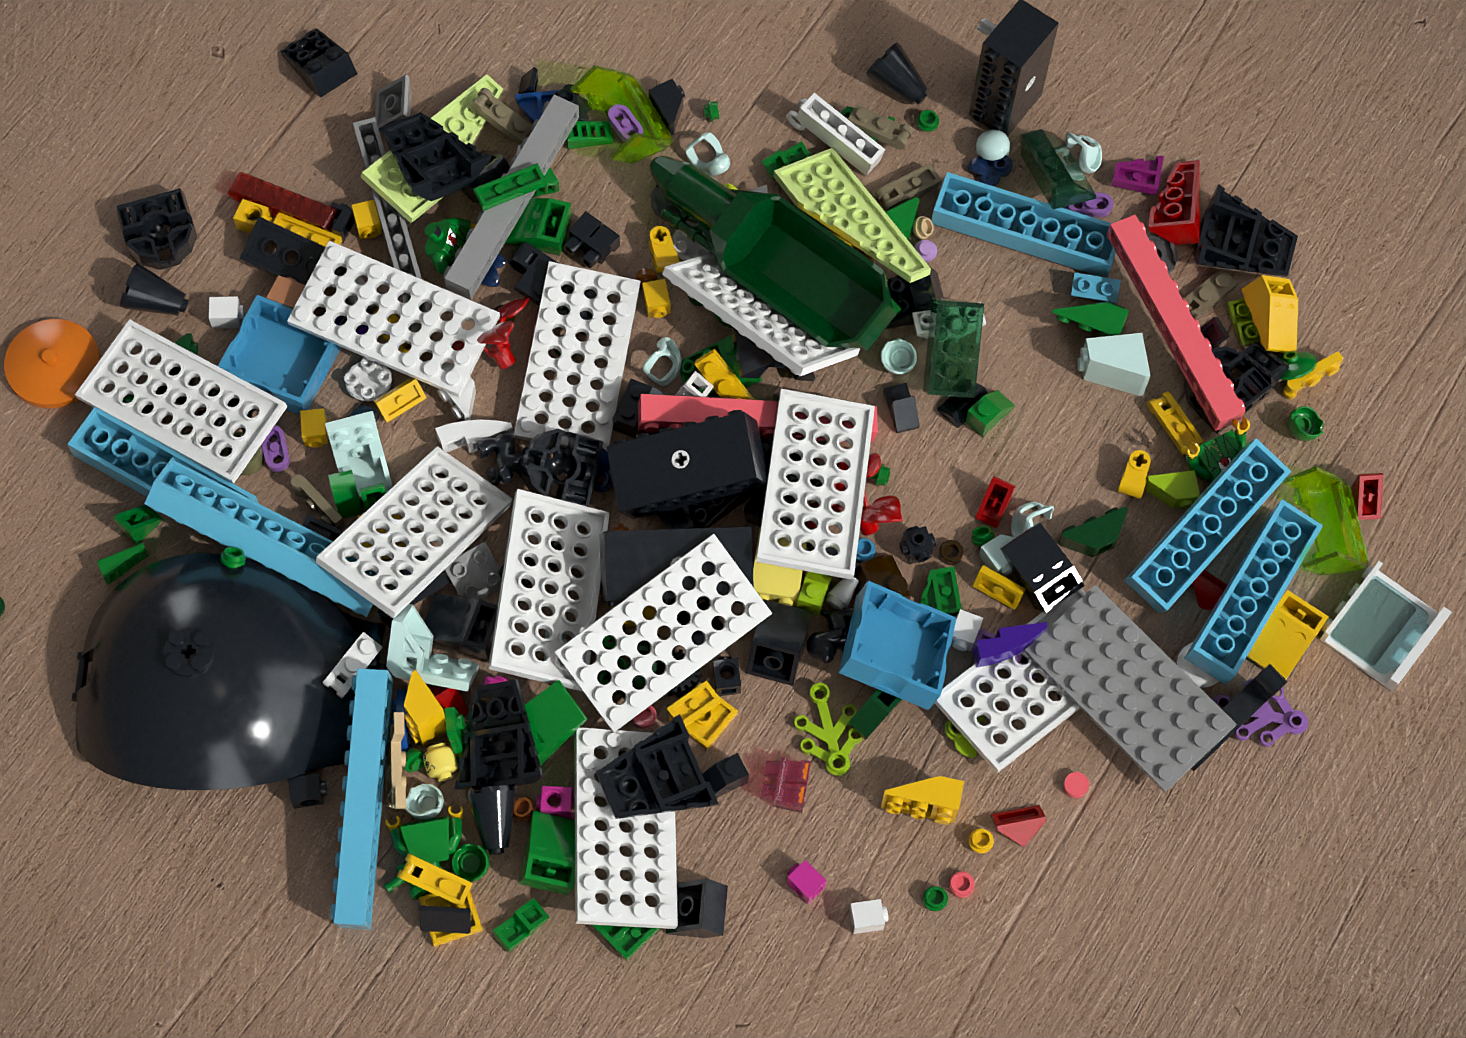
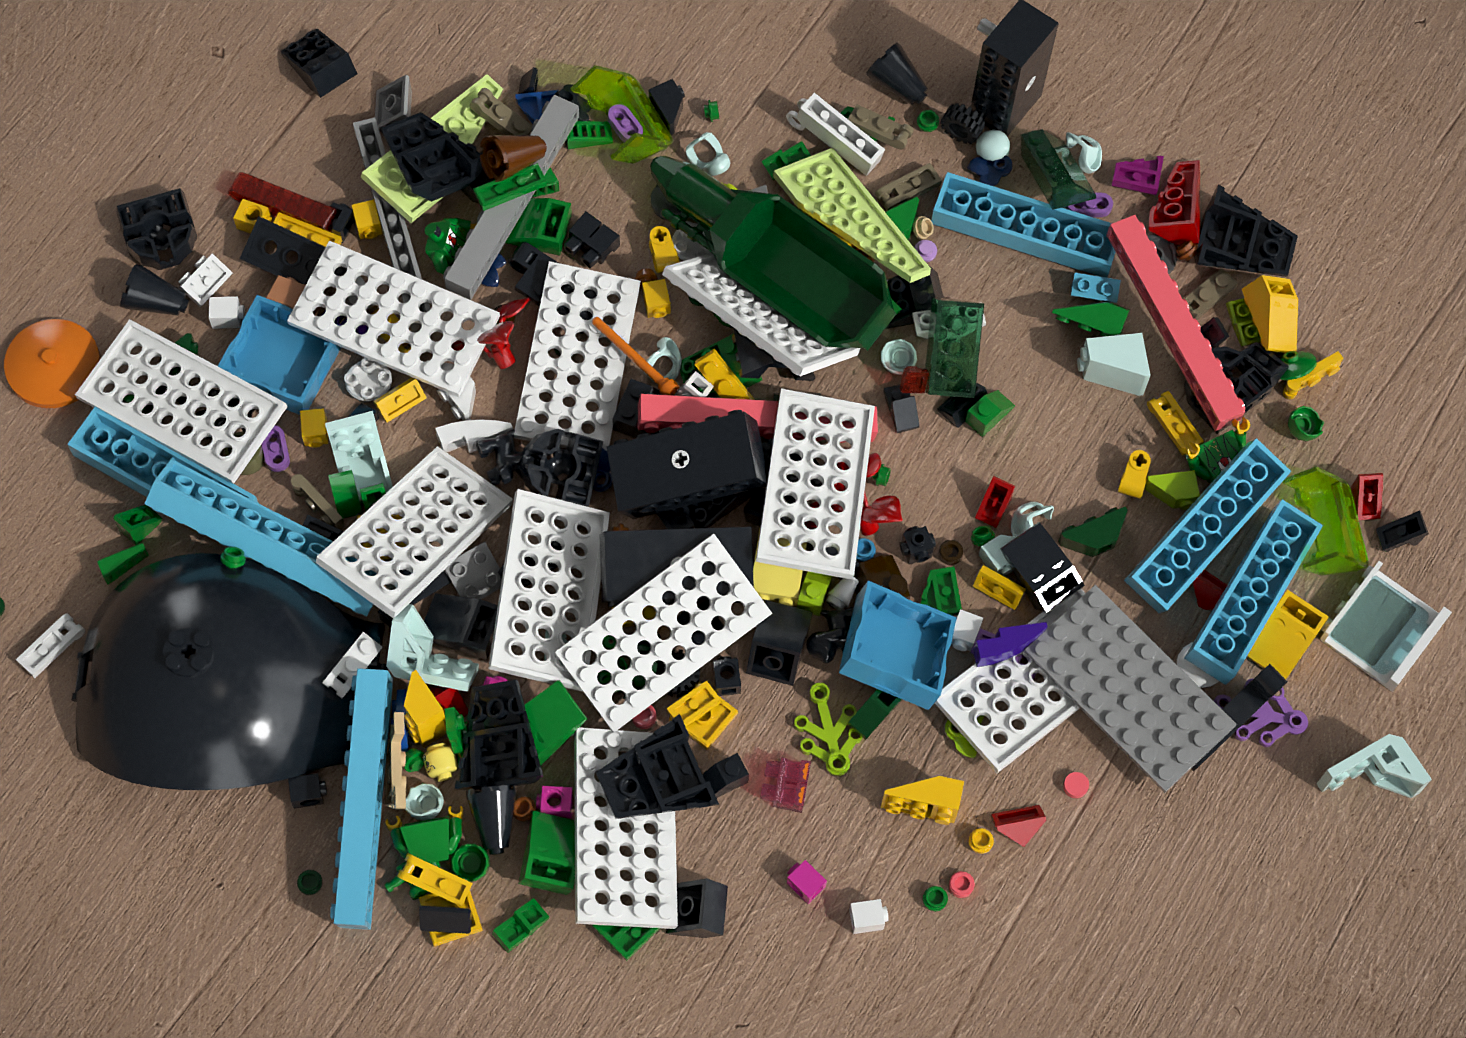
none -> white plate [16,613,85,678]
none -> white bracket [178,254,233,307]
none -> dark green plate [297,870,323,895]
none -> reddish brown cone [480,135,547,182]
none -> orange piece [592,317,680,396]
none -> clear red tile [900,366,929,393]
none -> black tyre [940,103,985,144]
none -> dark orange plate [1176,240,1198,261]
none -> light aqua bracket [1317,734,1432,798]
none -> black slope [1376,511,1428,552]

